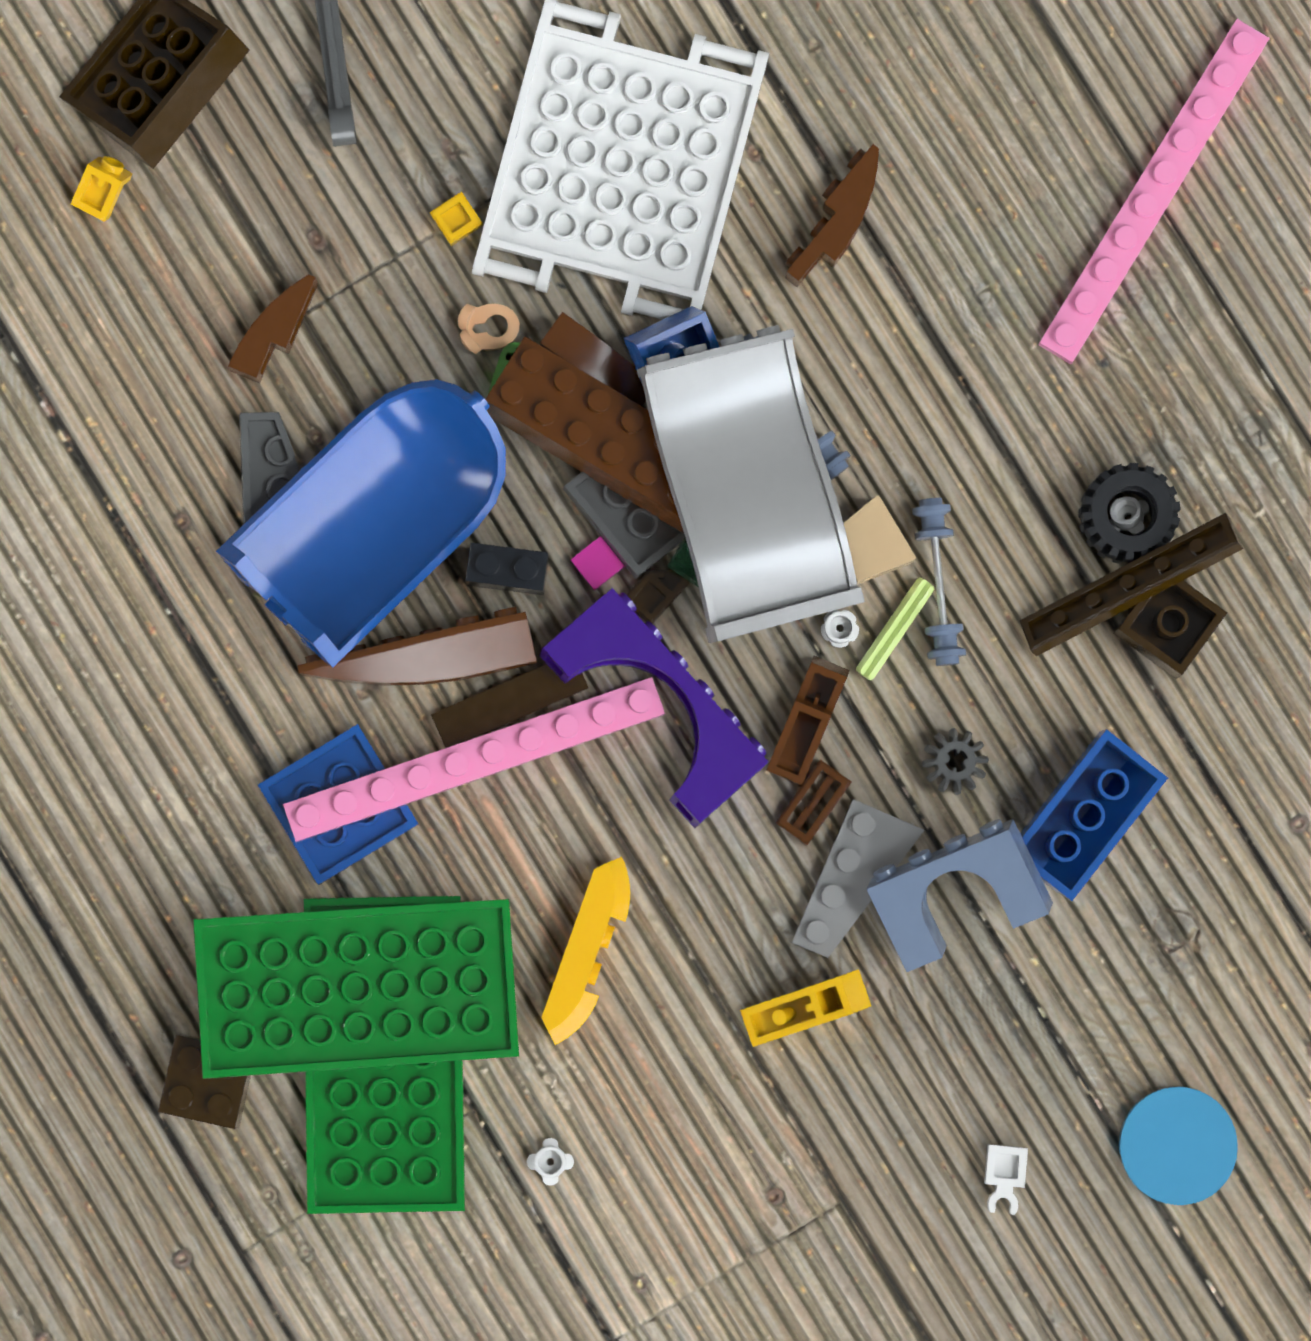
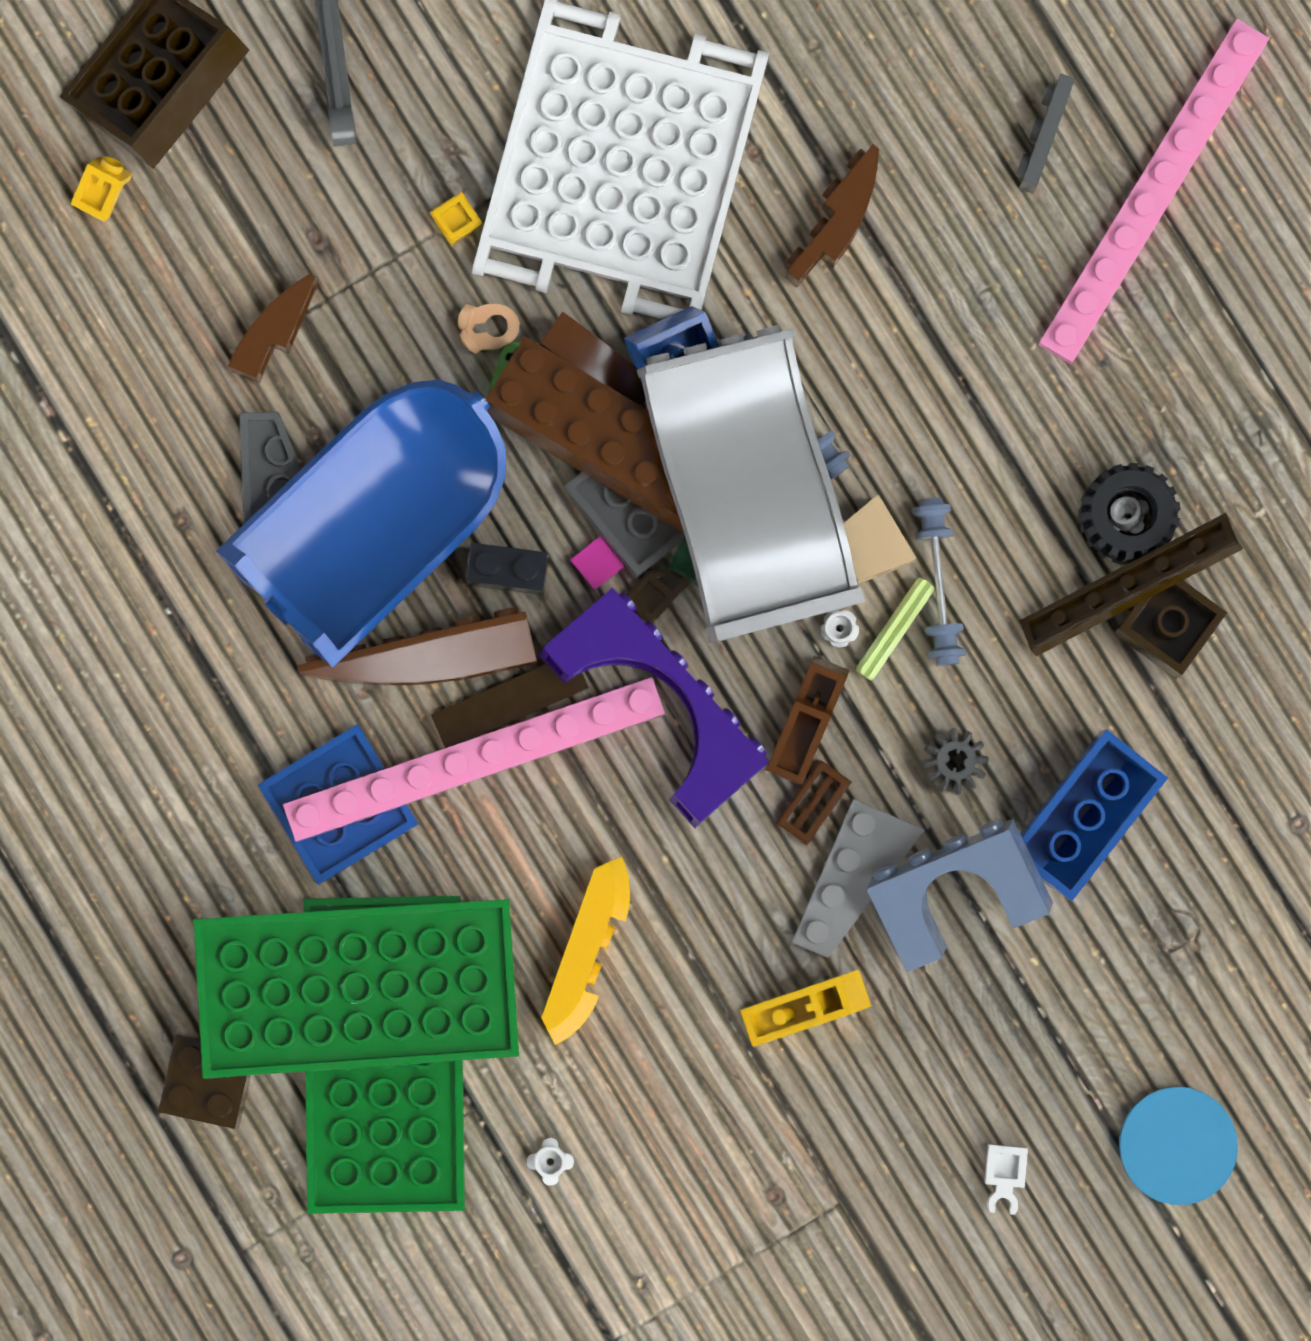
none -> dark grey plate [1016,74,1075,193]

